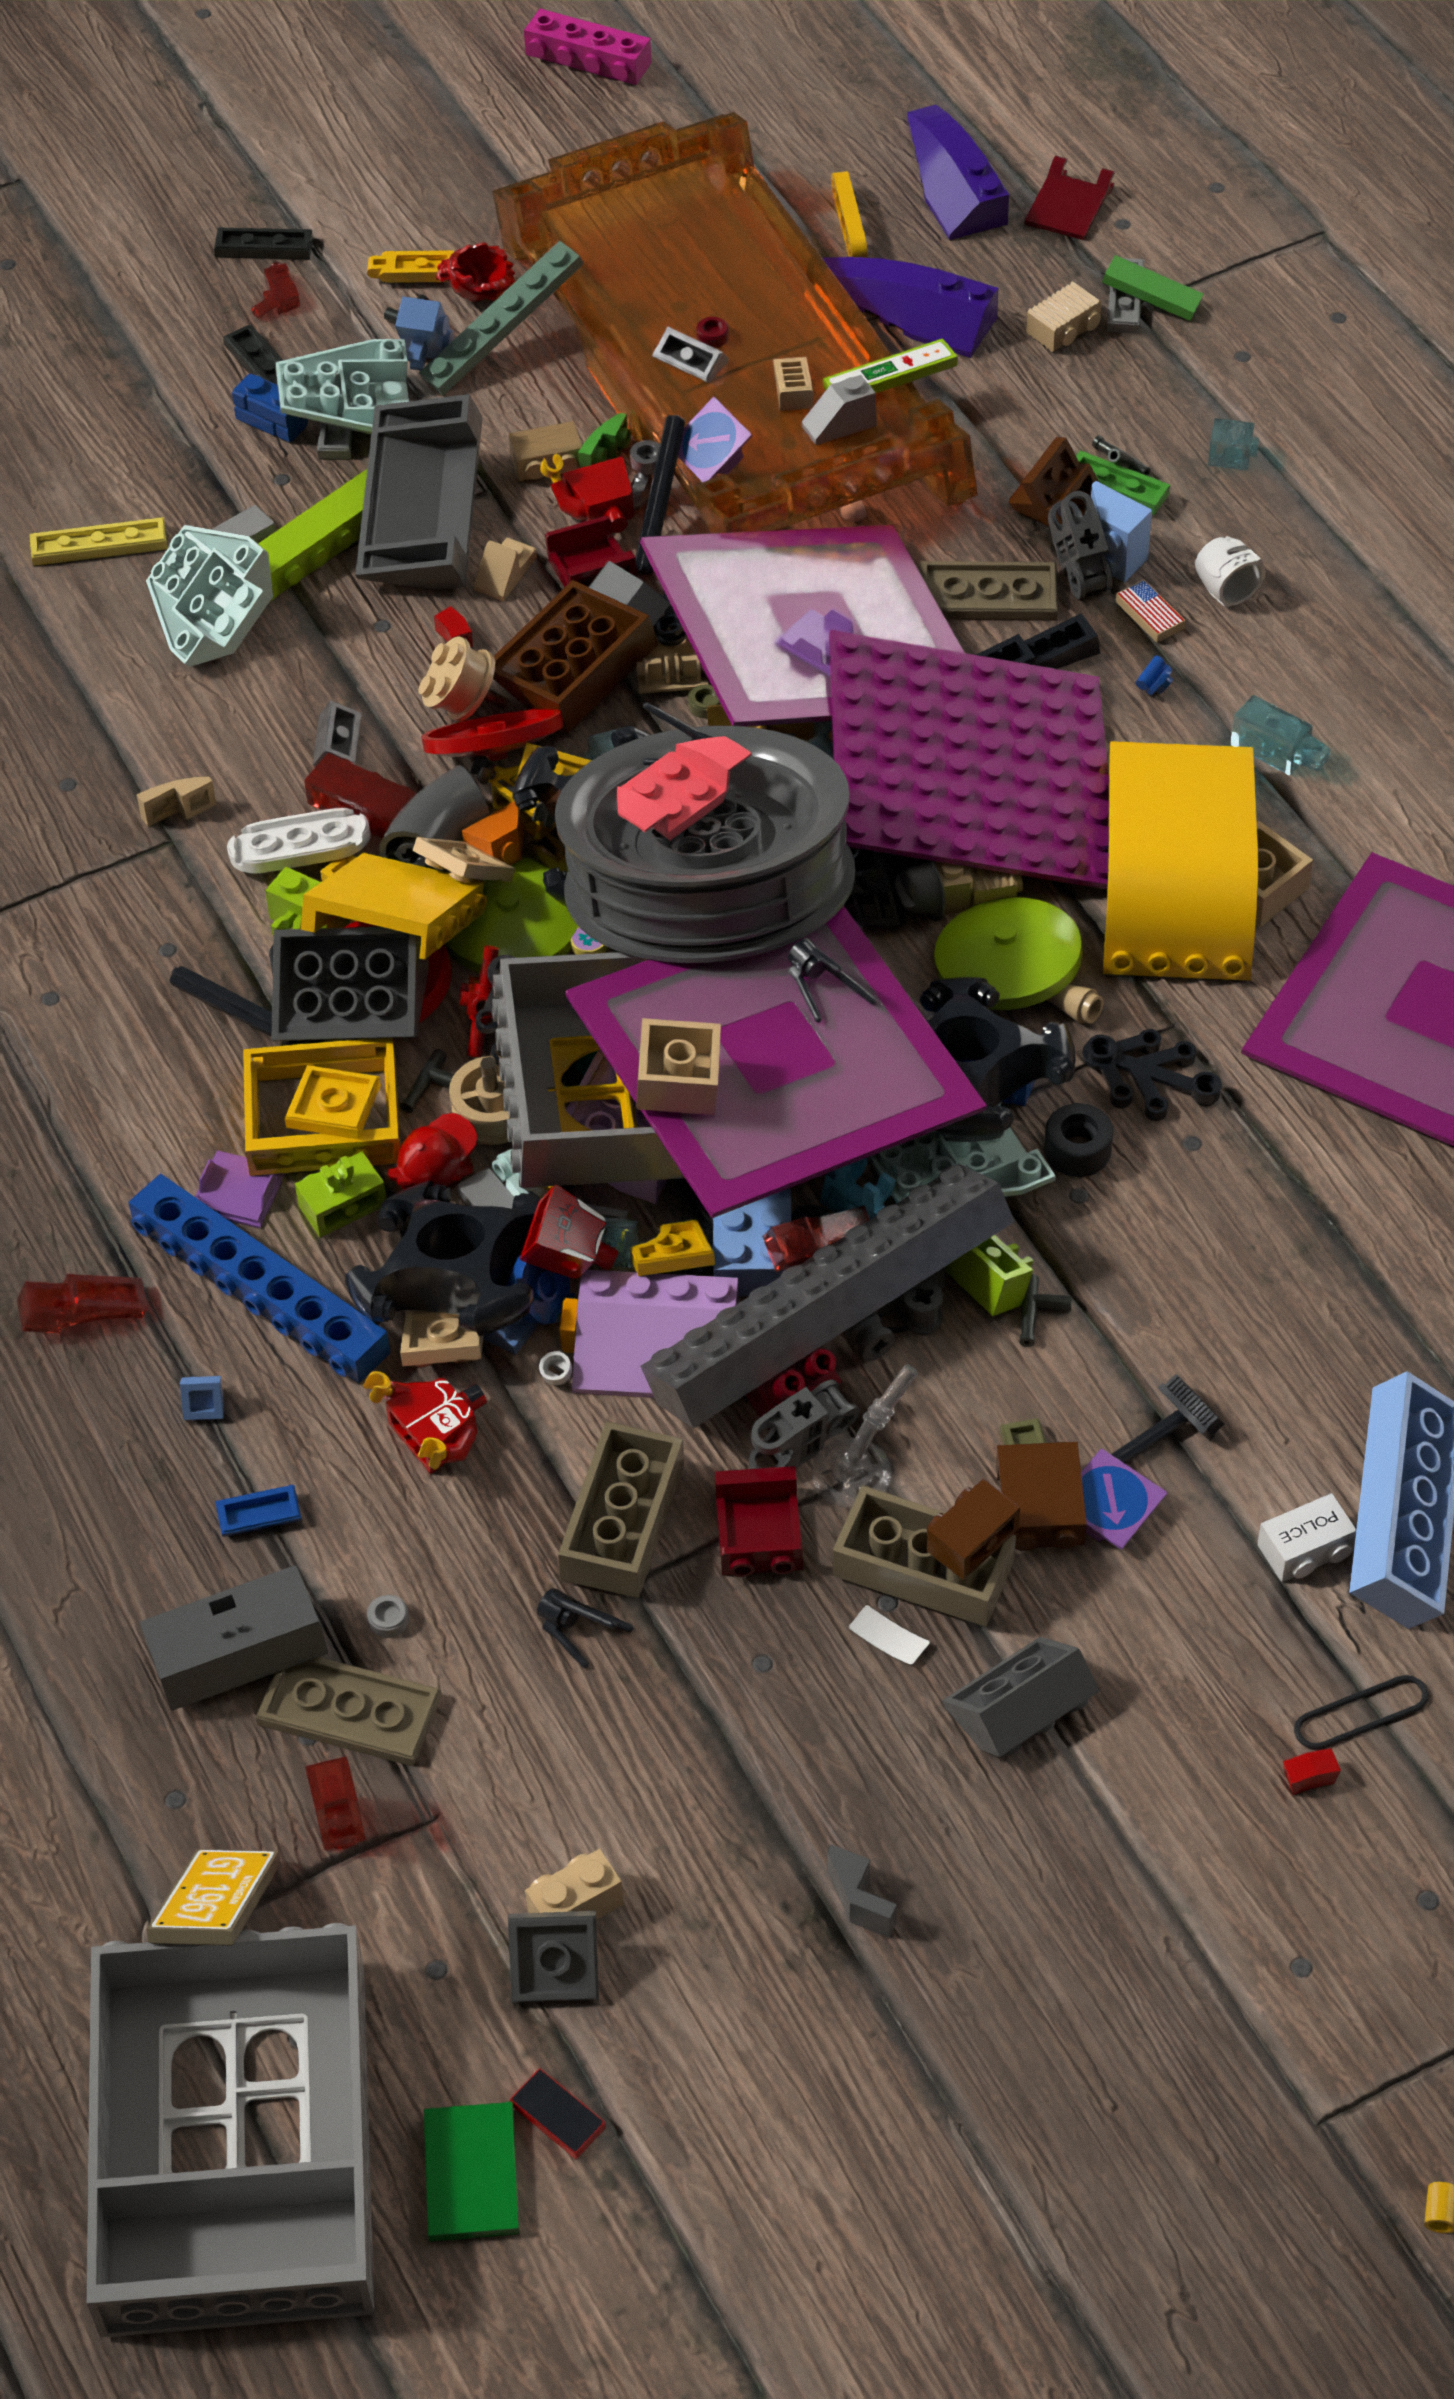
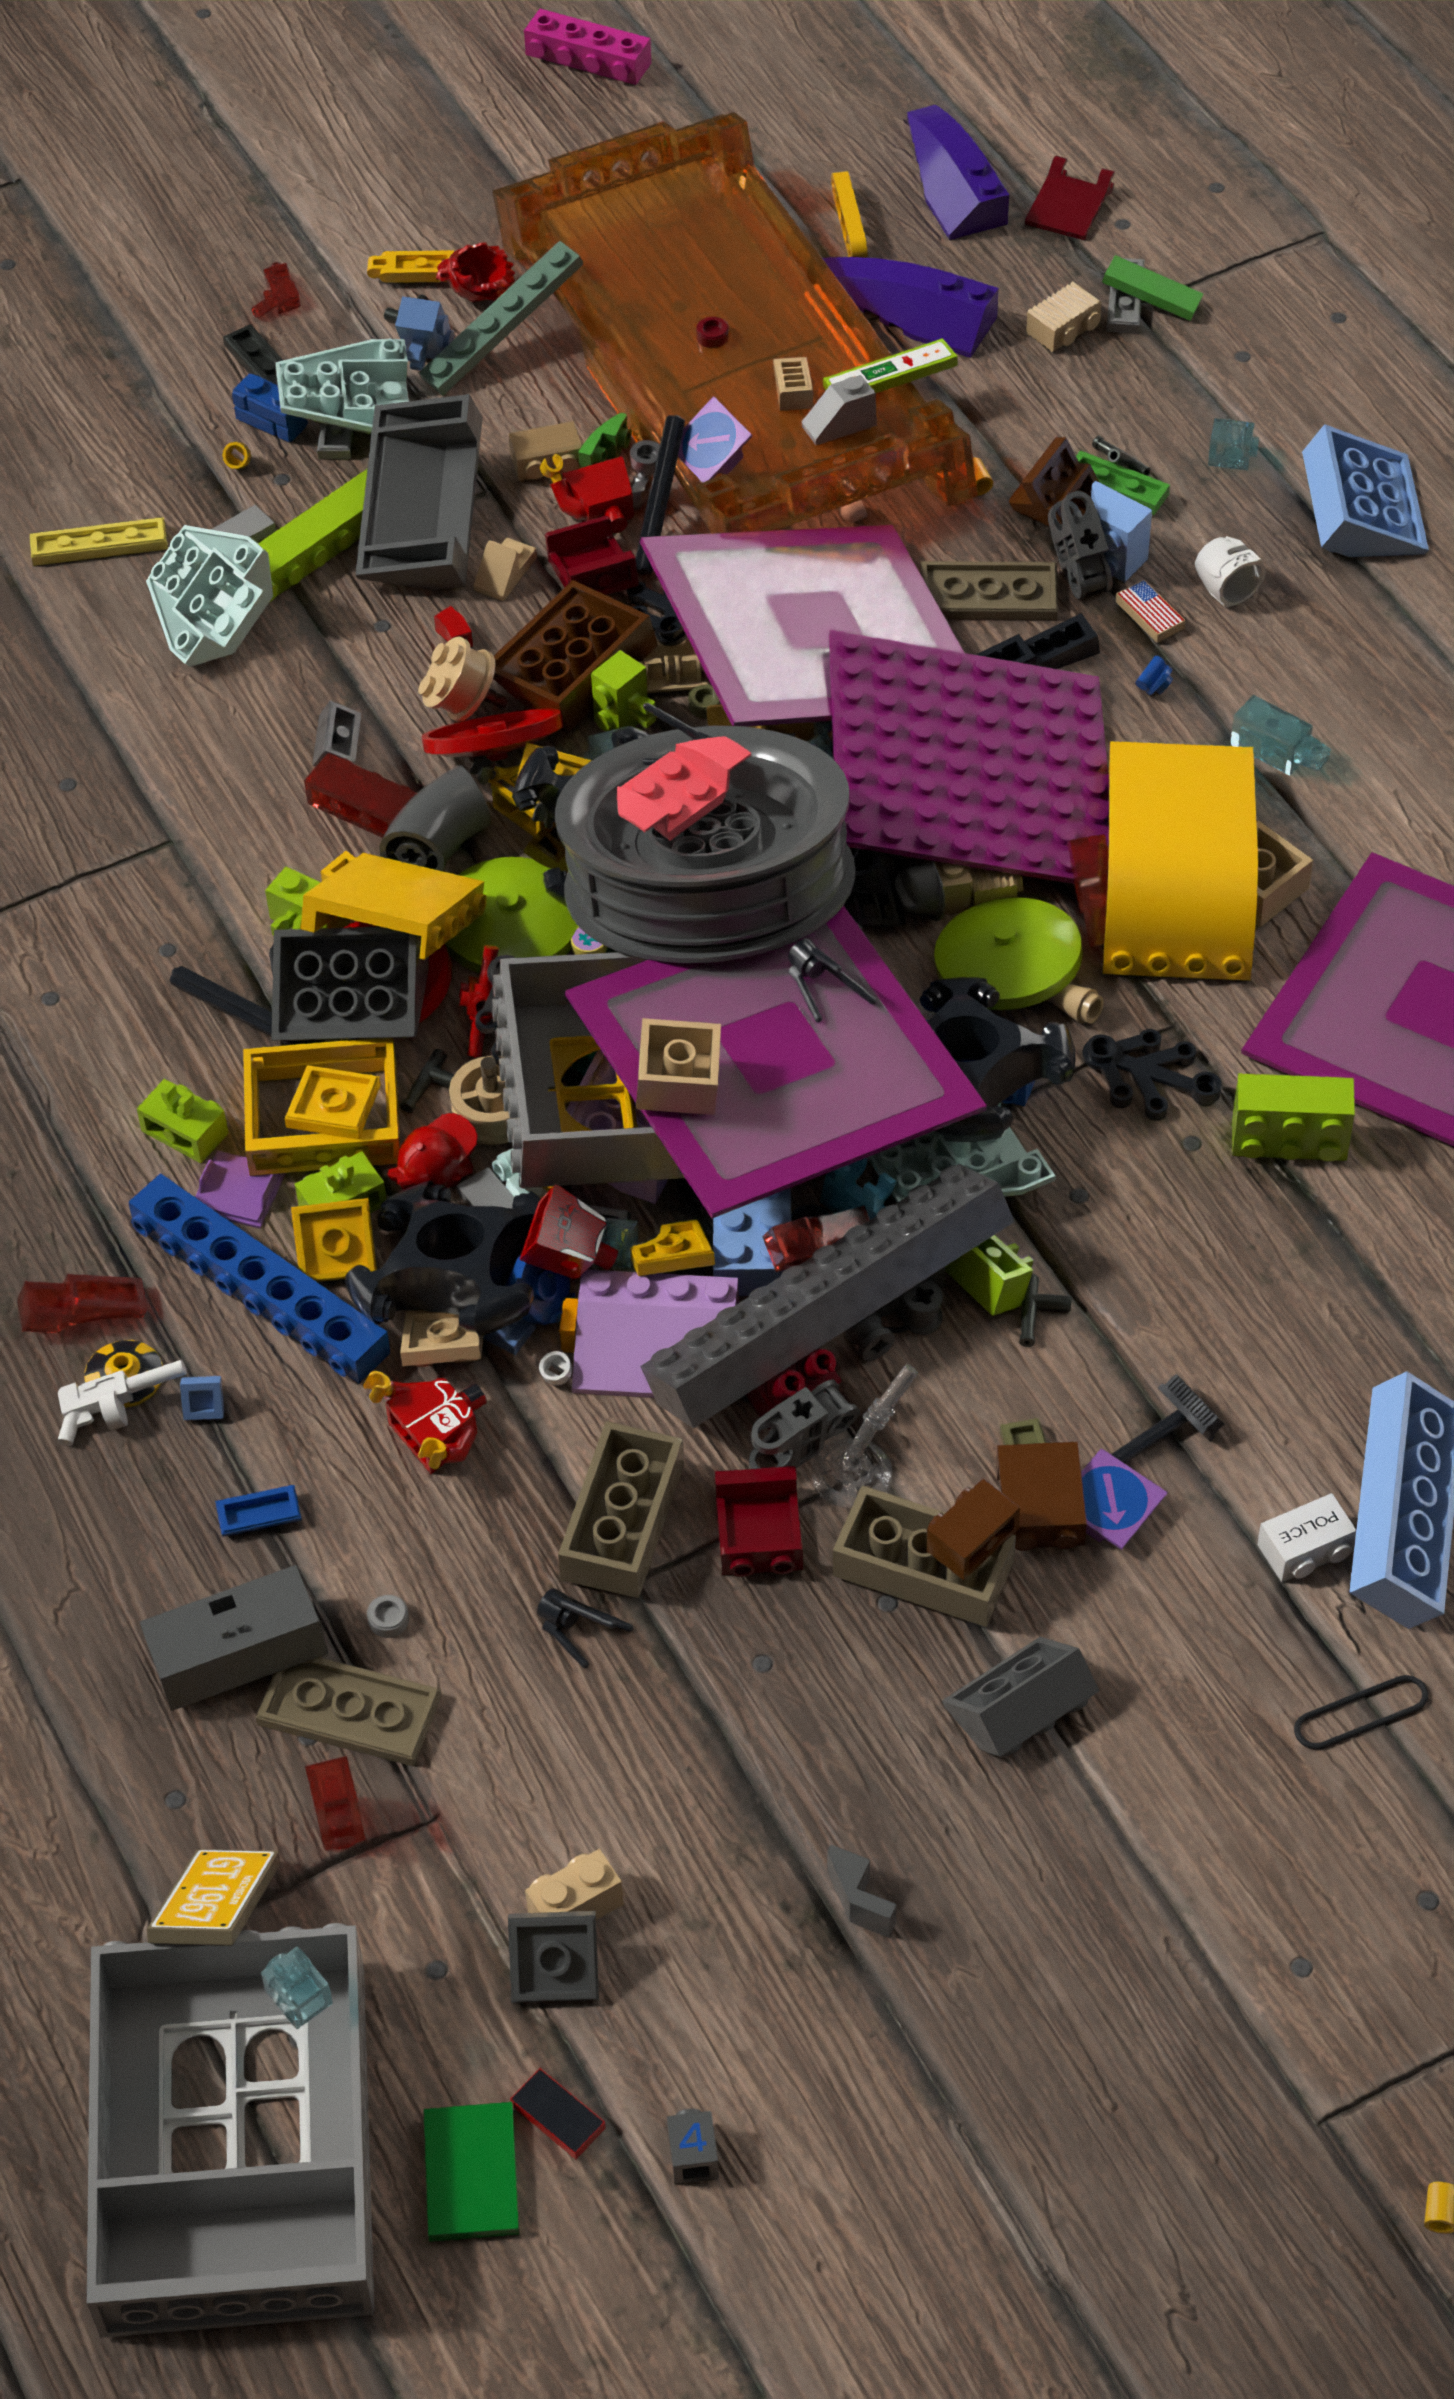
tan slope [137,777,217,827] -> none
pearl dark grey tile [214,227,313,259] -> none
white tile [227,808,371,873] -> none
tan hinge [413,837,515,883] -> none
orange slope [462,801,524,866] -> none
slope [589,561,670,626] -> none
flat silver slope [652,327,729,383] -> none
medium lavender piece [774,609,854,677] -> none
white sticker [849,1605,930,1665] -> none
black tyre [1044,1103,1114,1177] -> none
red piece [1283,1748,1341,1795] -> none
none -> white piece [57,1360,187,1446]
none -> dish [84,1340,163,1408]
none -> lime brick [137,1079,229,1163]
none -> yellow hinge [222,442,252,469]
none -> clear light blue brick [261,1946,333,2029]
none -> yellow tile [291,1198,377,1282]
none -> lime brick [591,650,656,733]
none -> dark grey brick [667,2109,719,2184]
none -> yellow hinge [961,457,994,495]
none -> clear red slope [1067,834,1109,948]
none -> lime brick [1232,1073,1355,1162]
none -> light blue slope [1302,424,1429,557]

